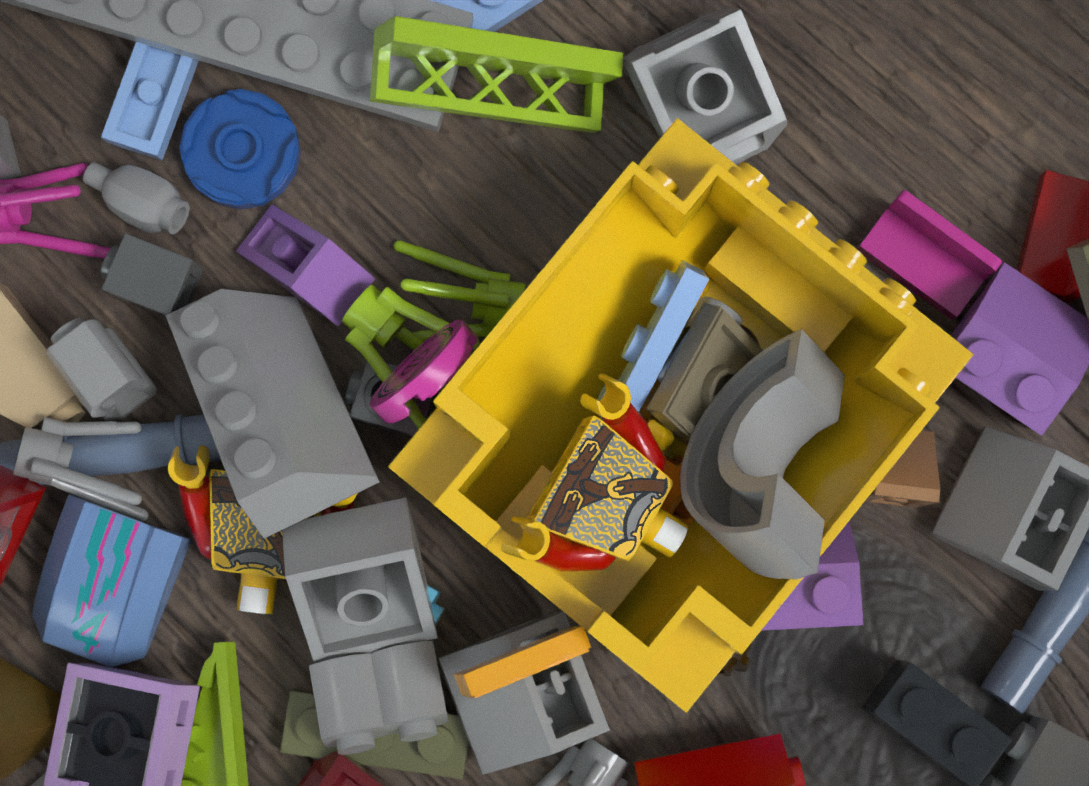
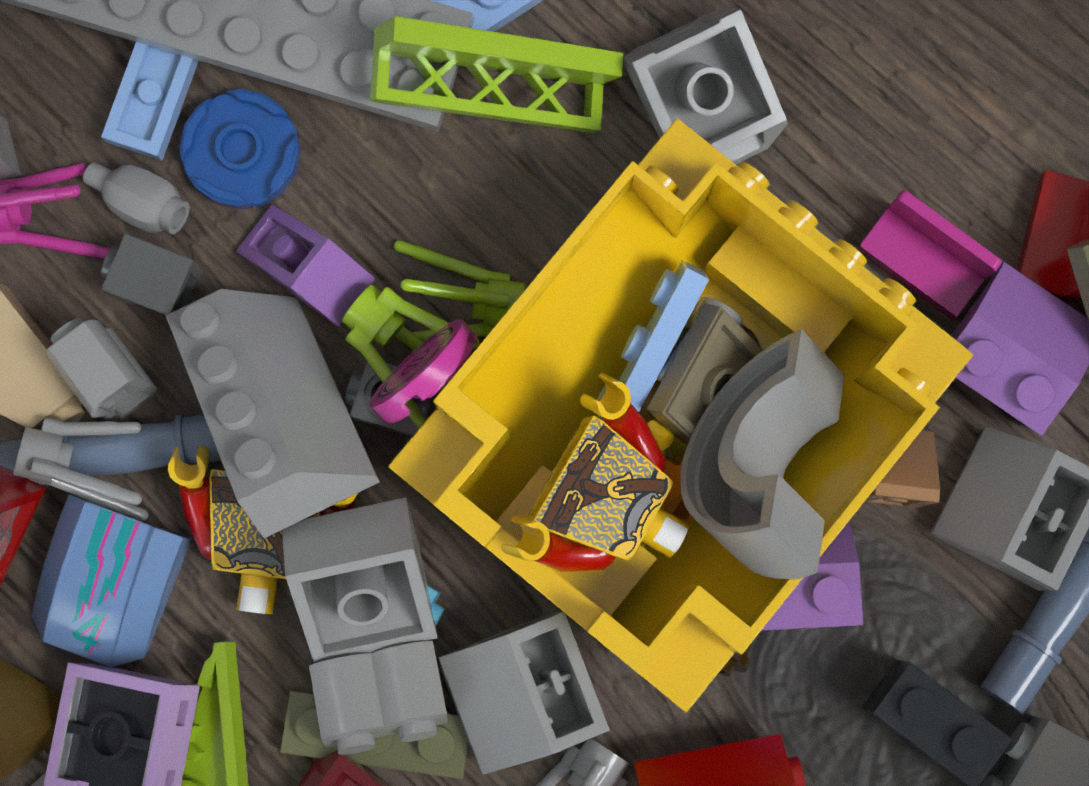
light orange tile [453,626,591,698] -> none

